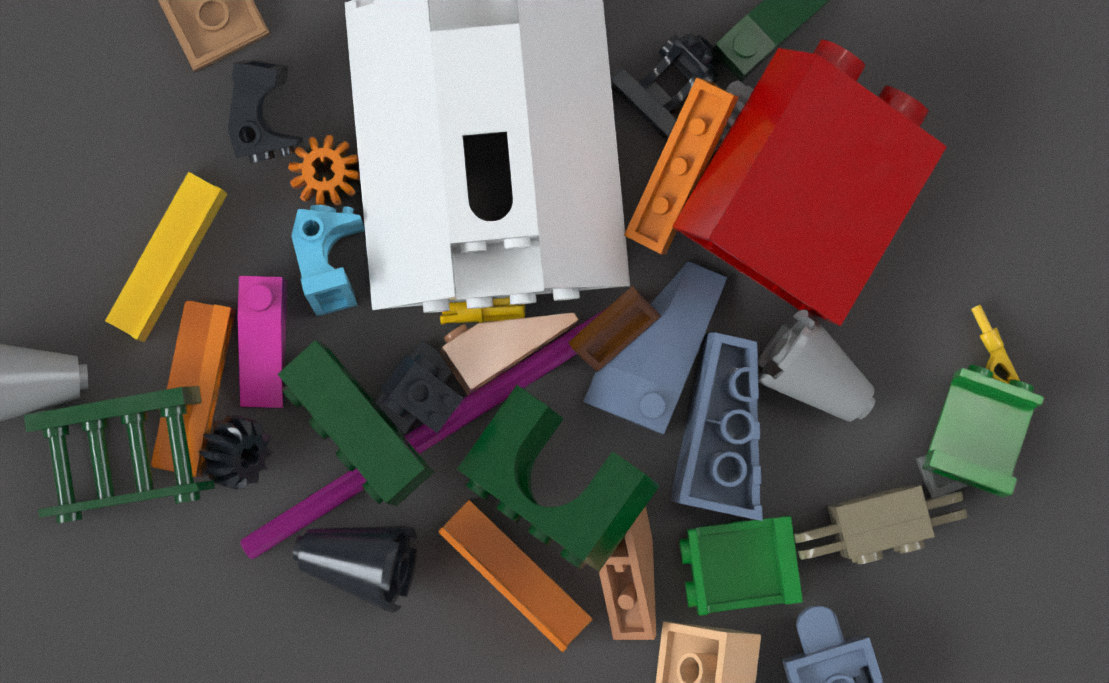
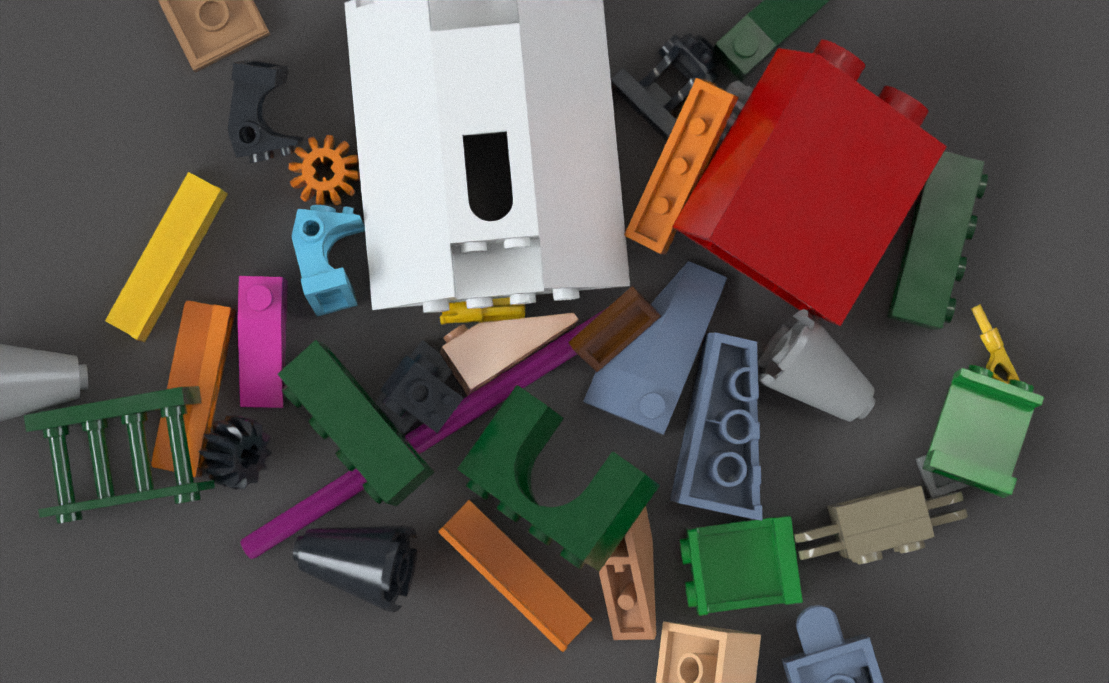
none -> dark green brick [887,151,988,330]

